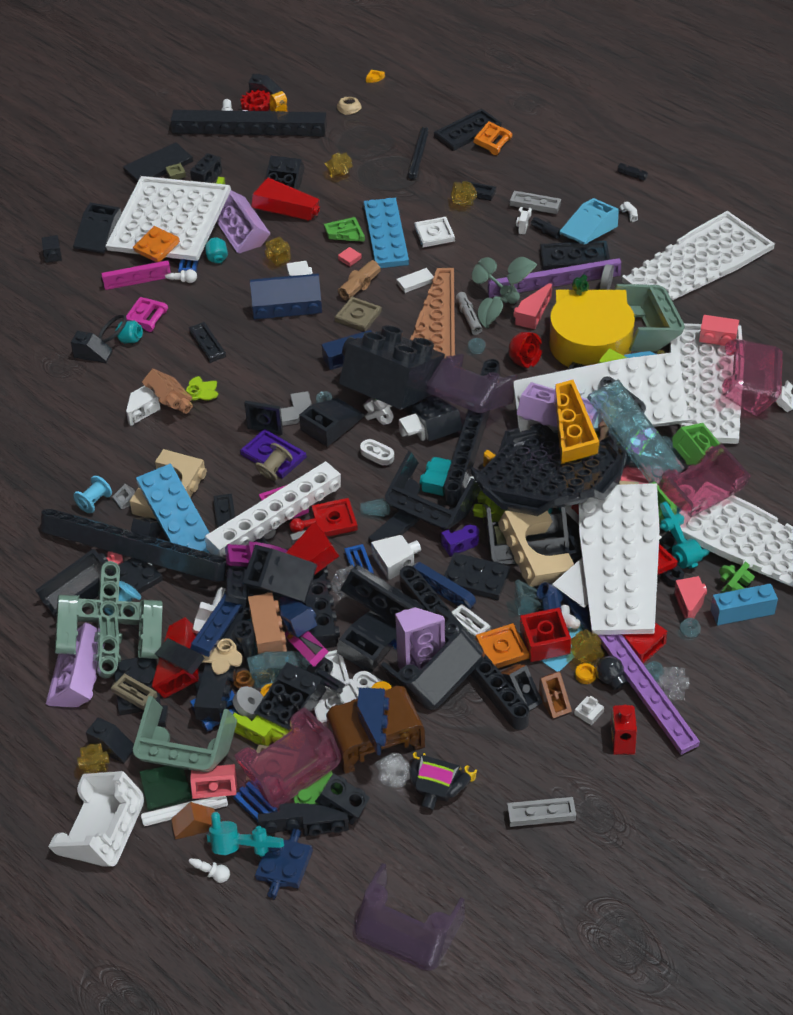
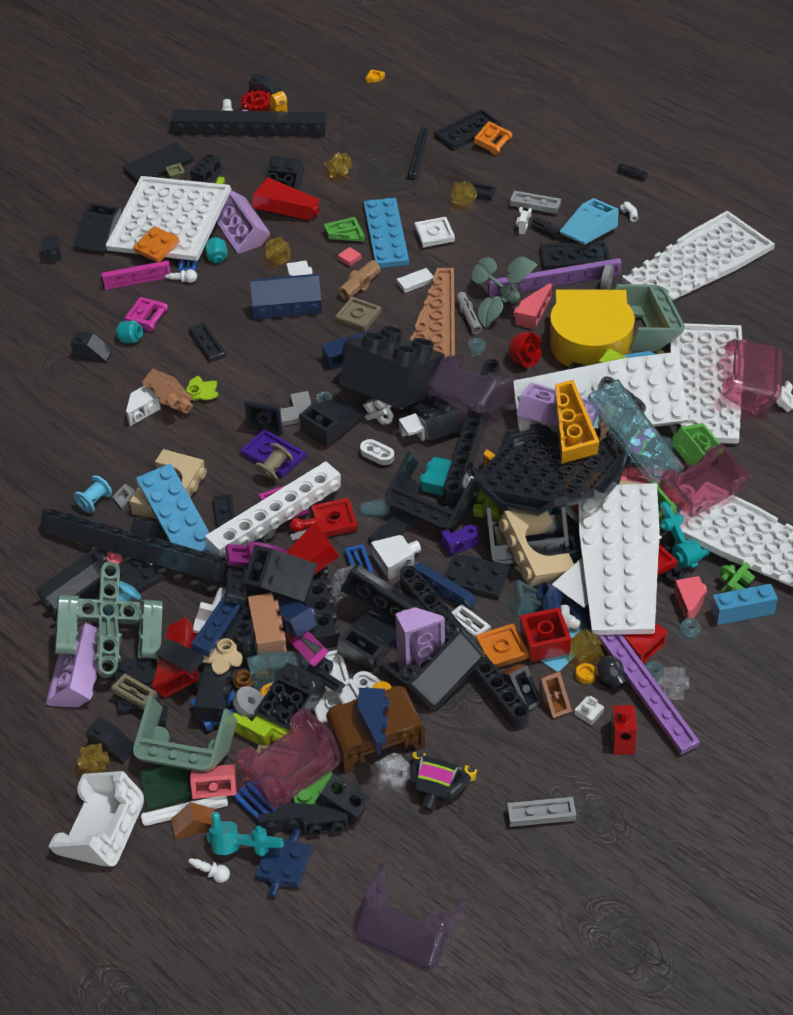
black tyre [98,314,127,343] -> none
tan piece [337,97,362,115] -> none
dark green plate [572,275,589,295] -> none
coral brick [699,315,739,347] -> none

